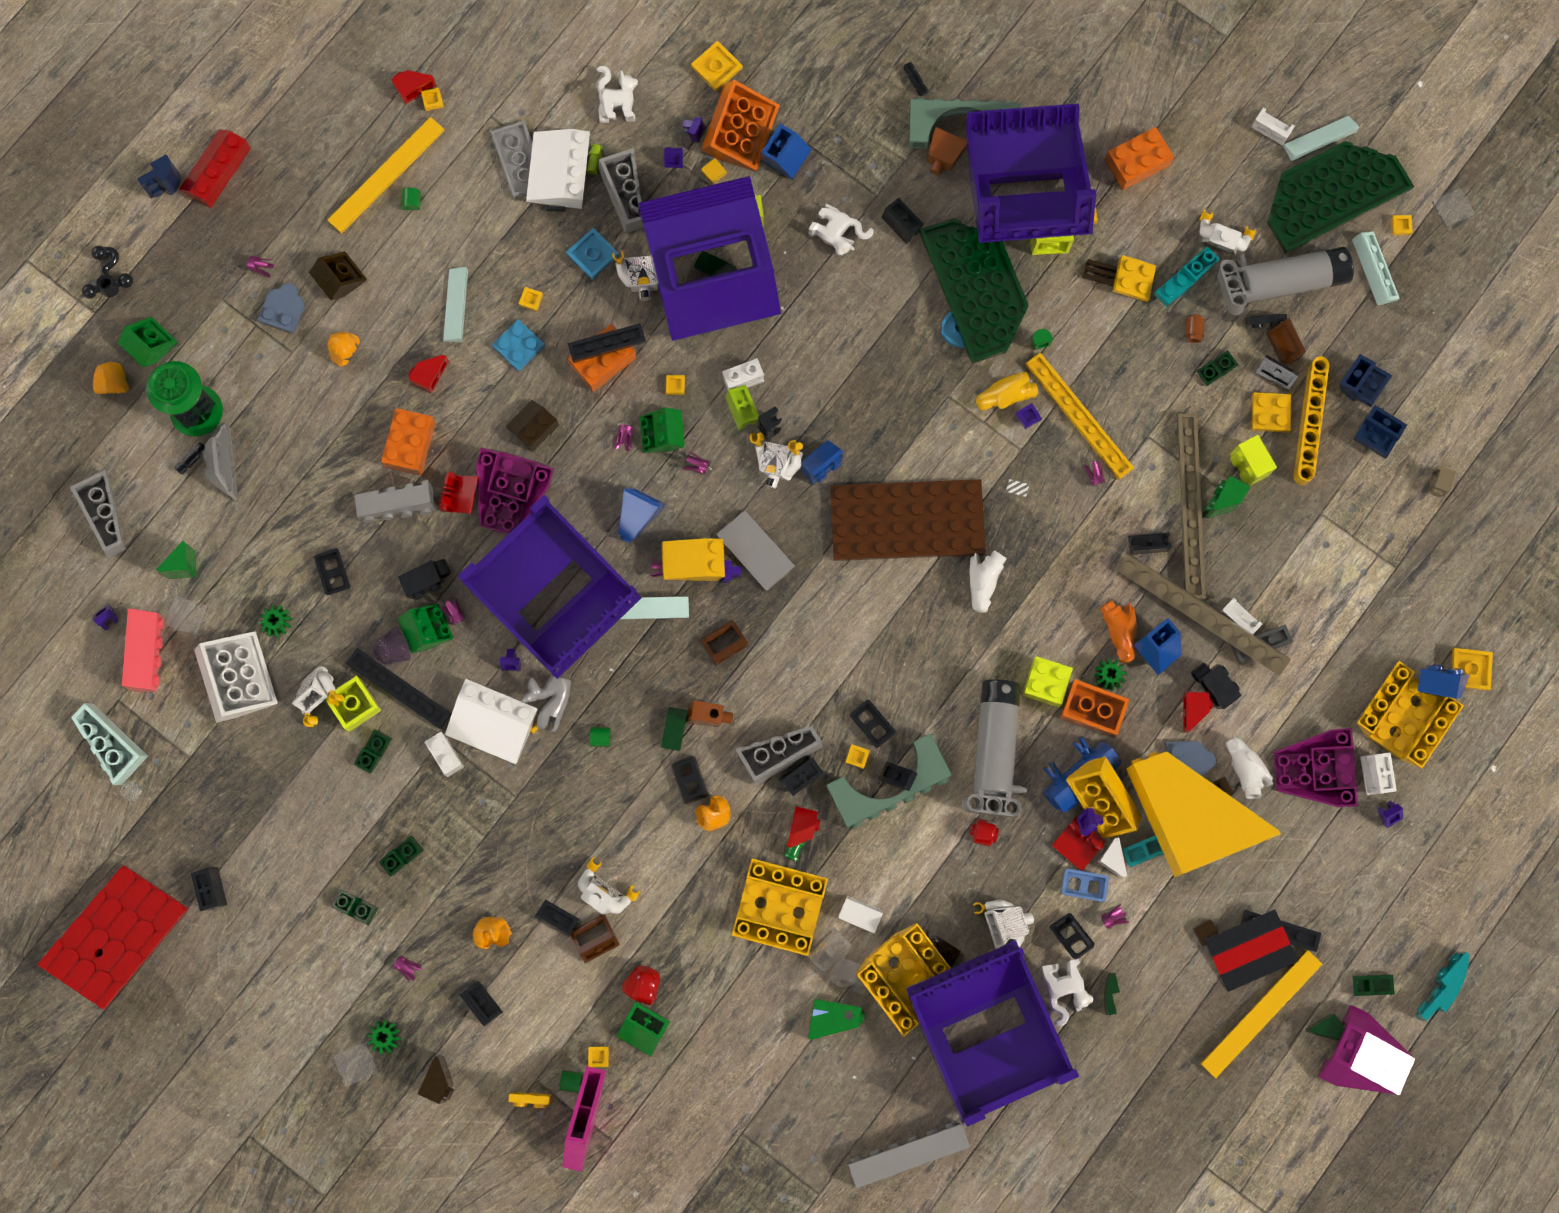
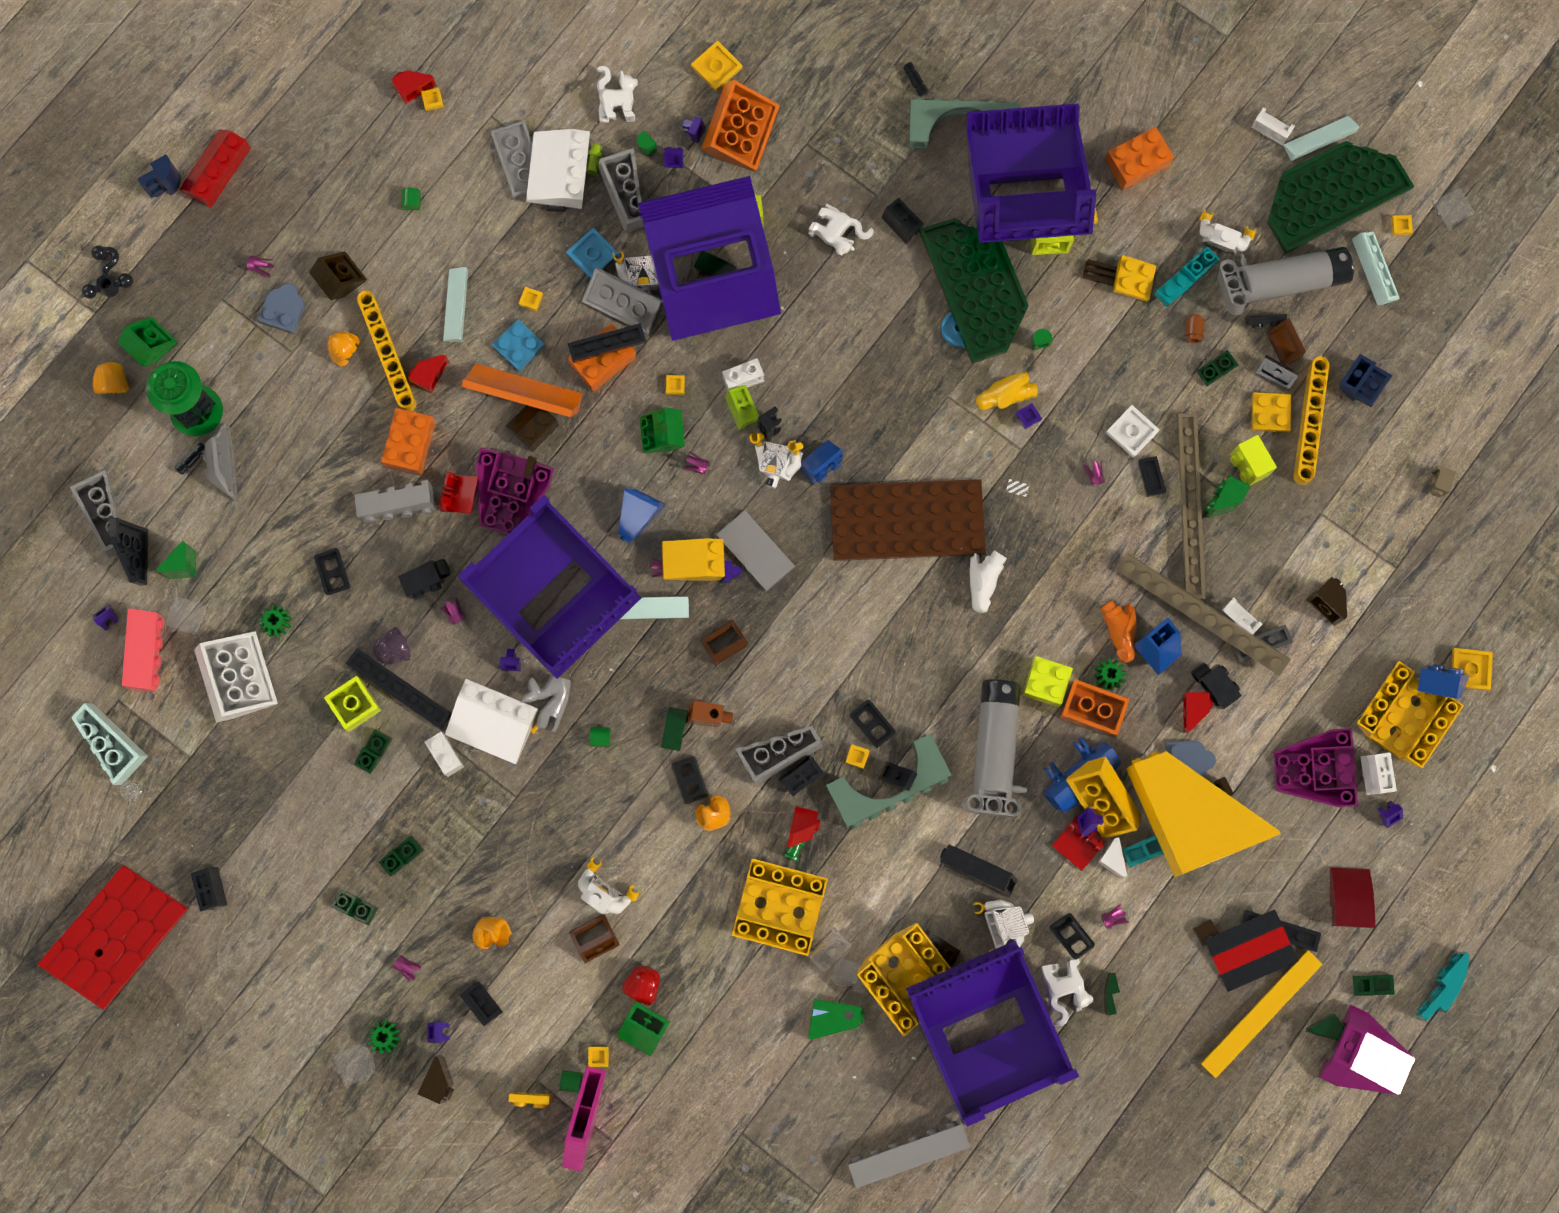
white torso [292,666,344,727] -> none
yellow tile [328,117,445,234] -> none
green slope [397,604,454,654] -> none
black plate [535,899,579,937] -> none
flat silver piece [612,422,634,451] -> none
yellow tile [701,158,727,185] -> none
blue slope [761,123,811,180] -> none
white hinge [838,895,883,934] -> none
dark orange torso [927,127,967,176] -> none
red head [969,819,999,847] -> none
yellow tile [1025,352,1134,480] -> none
medium blue piece [1062,869,1109,902] -> none
black hinge [1128,532,1172,555] -> none
white animal [1225,737,1273,799] -> none
dark blue brick [1353,405,1407,459] -> none
none -> black plate [108,518,148,586]
none -> yellow beam [357,290,416,412]
none -> dark purple tile [427,1022,450,1043]
none -> orange arch [461,363,583,417]
none -> dark brown tile [524,456,537,477]
none -> light grey tile [582,267,662,335]
none -> green brick [637,130,657,156]
none -> black slope [940,844,1018,898]
none -> white plate [1106,405,1160,458]
none -> black tile [1137,456,1166,497]
none -> dark brown slope [1306,577,1347,626]
none -> dark red slope [1330,867,1376,928]

